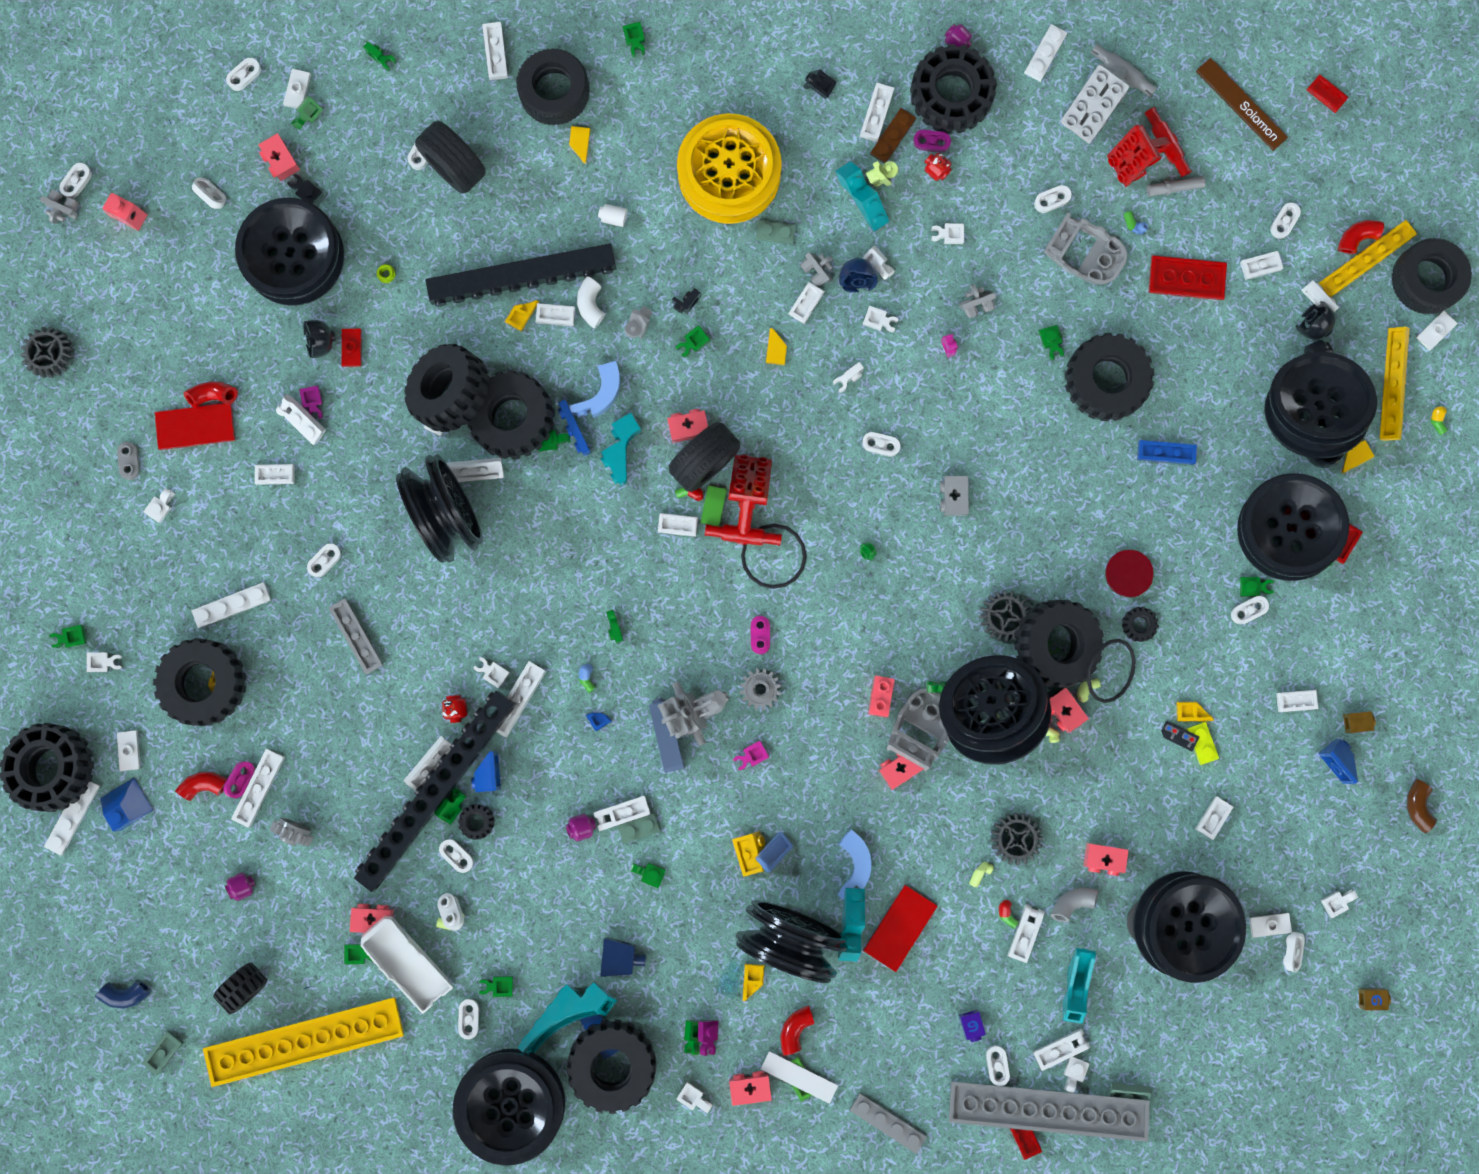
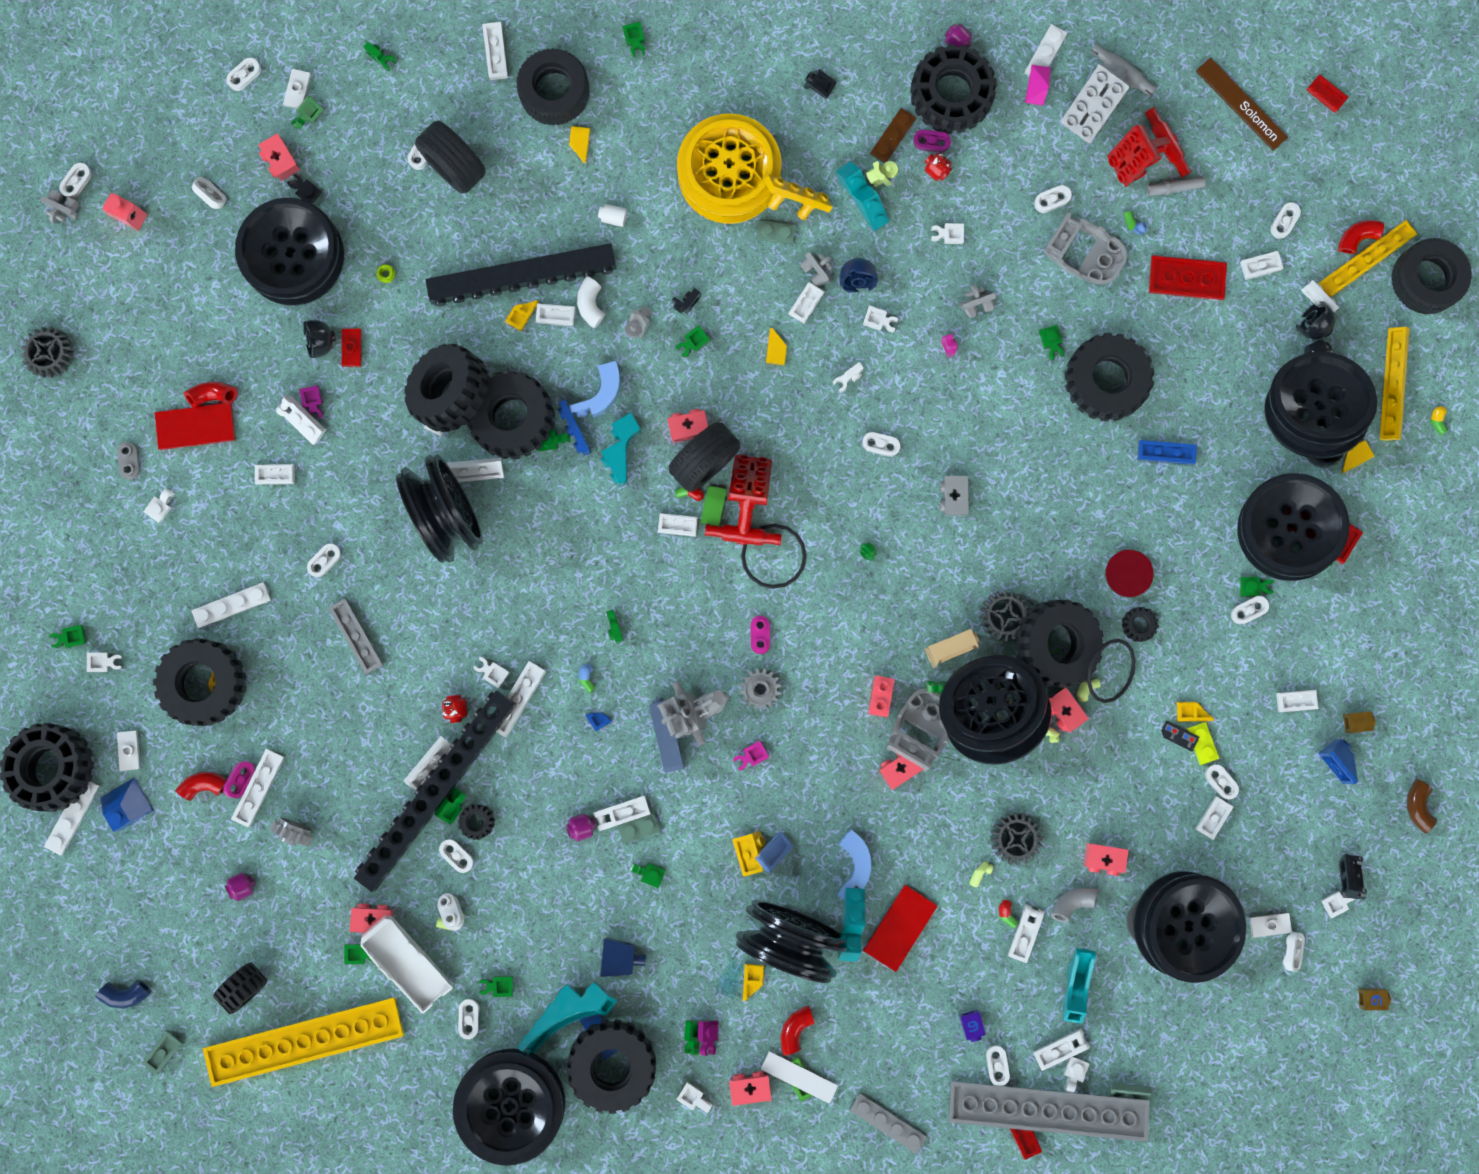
blue slope [471,751,501,792] -> none
white plate [860,83,894,142] -> none
white plate [863,246,895,280] -> none
white plate [1416,311,1457,351] -> none
none -> yellow plate [764,175,833,220]
none -> tan window [925,629,980,669]
none -> dark pink slope [1025,65,1050,106]
none -> white plate [1205,765,1239,799]
none -> black hinge [1339,854,1367,900]

